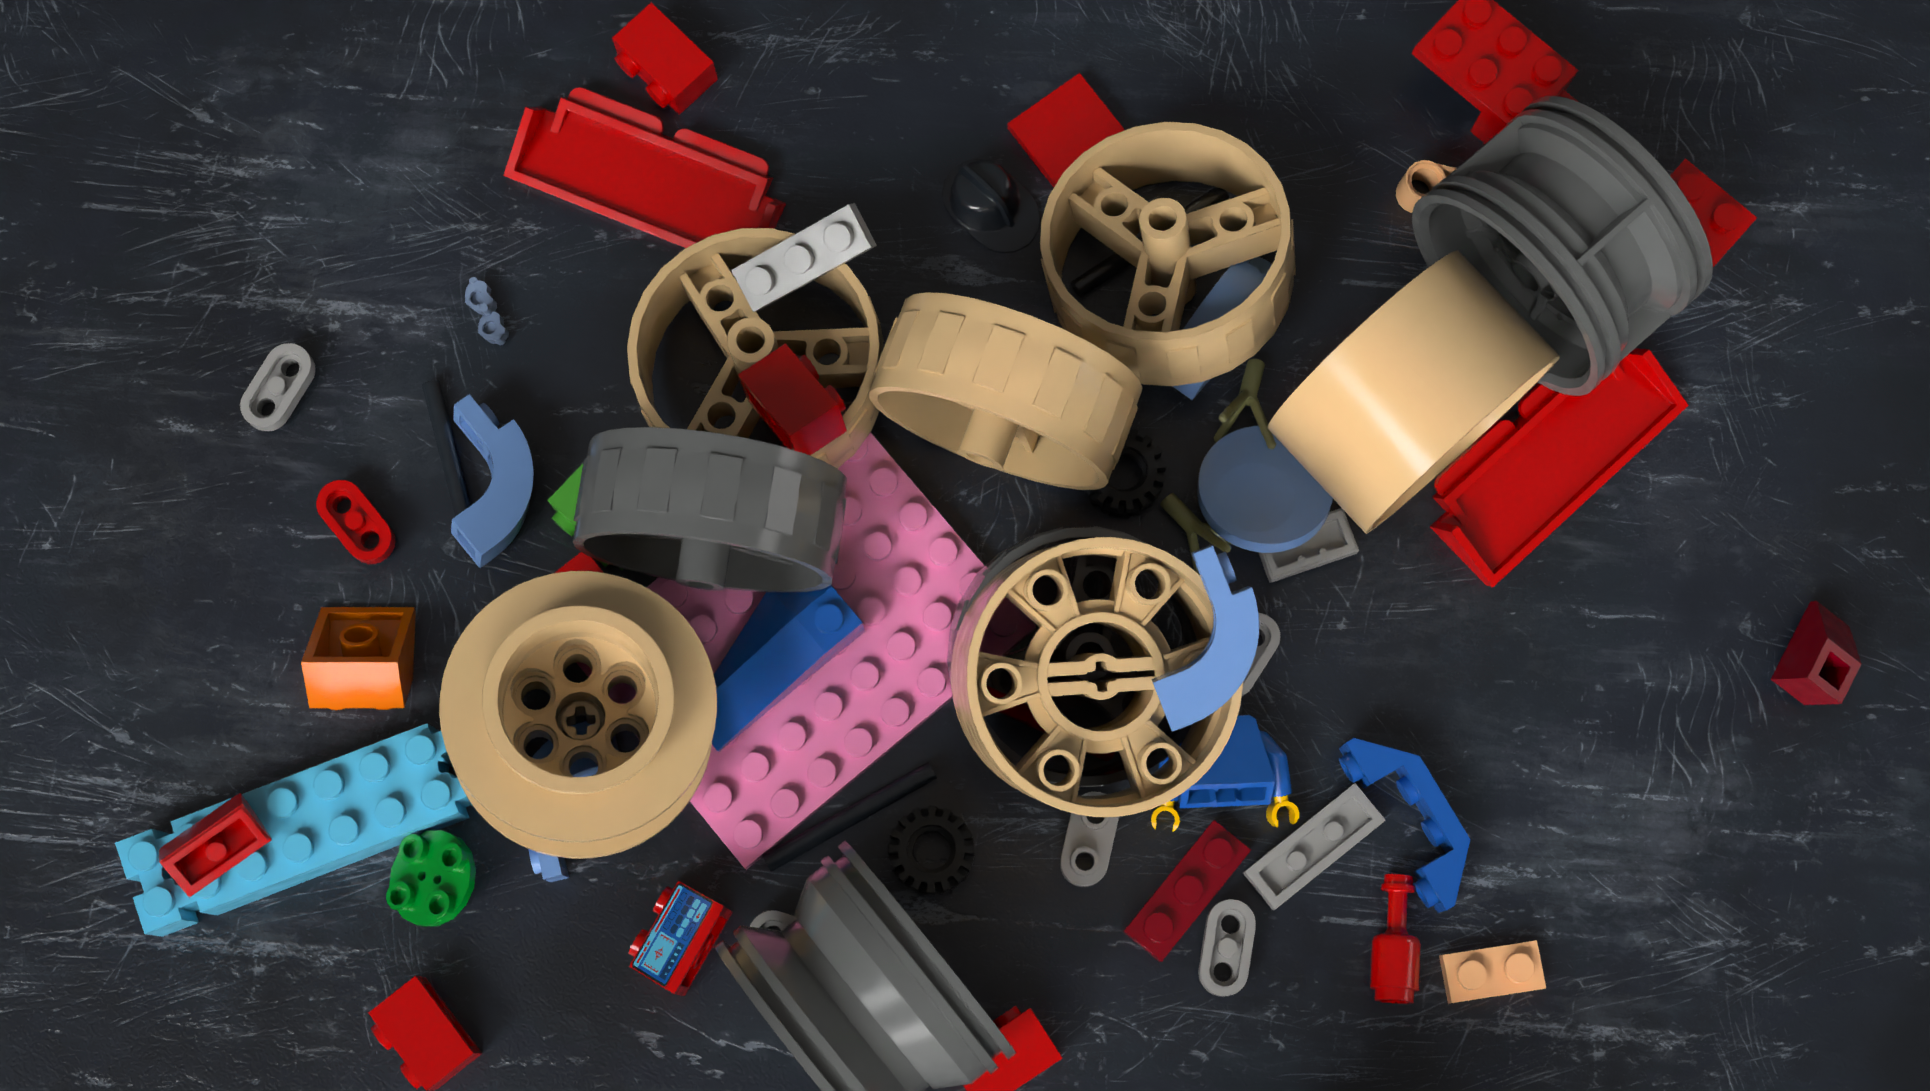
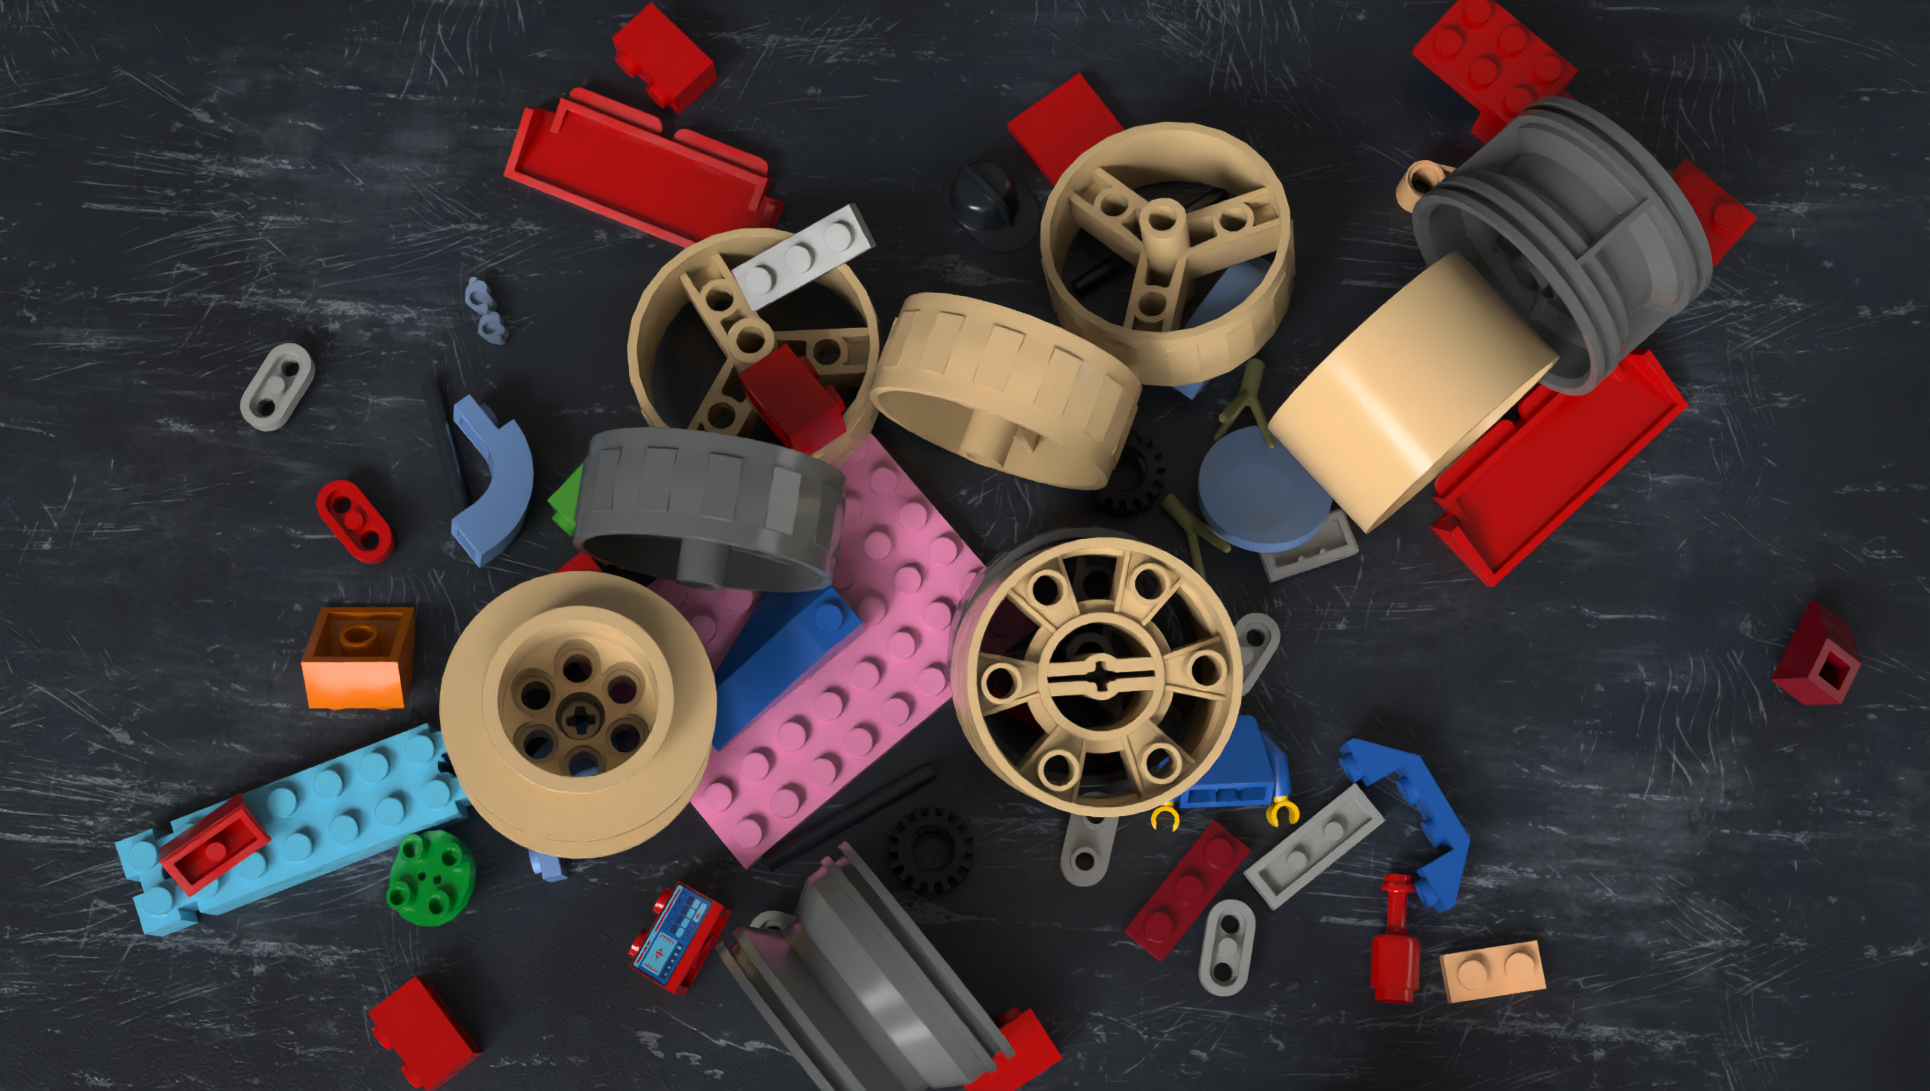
medium blue arch [1152,545,1259,732] -> none

